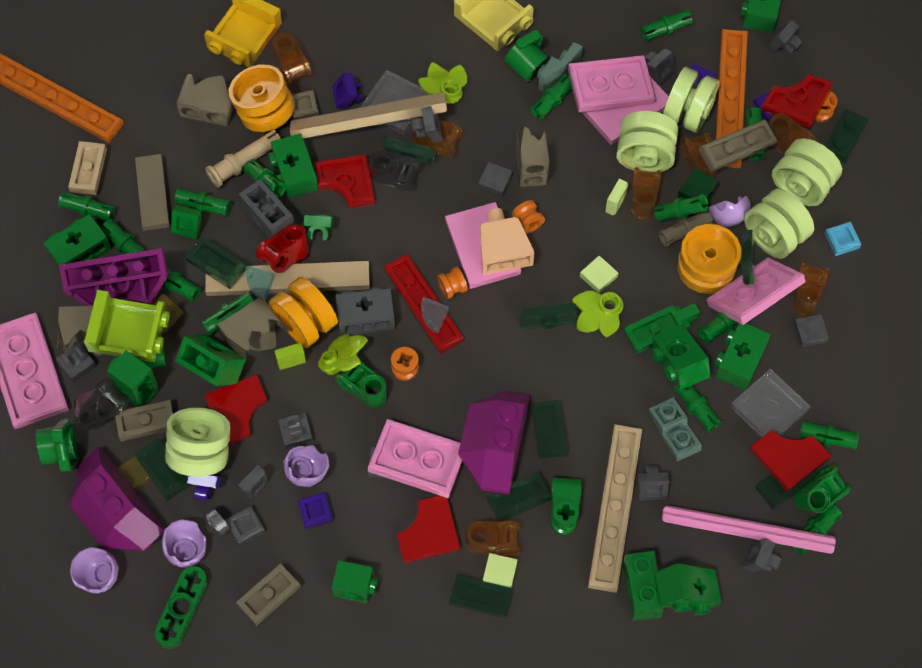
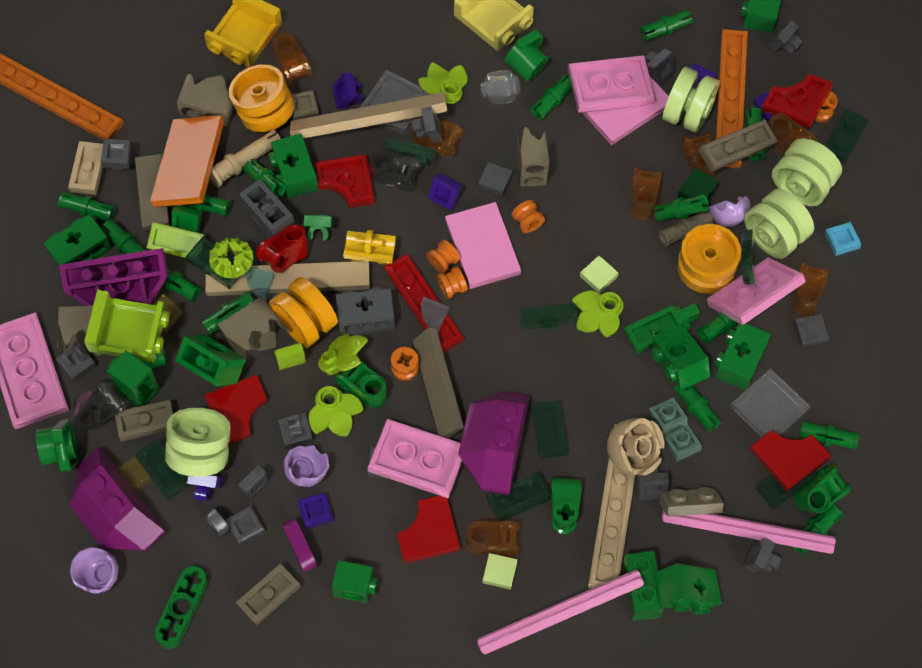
lavender hair [162,519,206,568] -> none
clear green tile [449,575,513,619] -> none
light nougat torso [480,208,534,275] -> none
sand green slope [537,42,583,92] -> none
yellowish green tile [605,179,628,216] -> none
yellowish green wheel [616,111,678,173] -> none
none -> flat silver tile [101,139,132,171]
none -> lime tile [146,222,206,261]
none -> orange tile [150,115,224,207]
none -> lime gear [209,237,253,278]
none -> magenta beam [282,518,317,572]
none -> lime plate [309,386,363,437]
none -> yellow hips [343,230,396,265]
none -> dark tan tile [413,328,464,439]
none -> orange wheel [426,240,461,274]
none -> dark purple tile [428,173,462,210]
none -> bright pink axle [477,570,644,654]
none -> clear head [481,69,520,105]
none -> tan cylinder [607,418,665,475]
none -> dark tan plate [659,487,724,517]

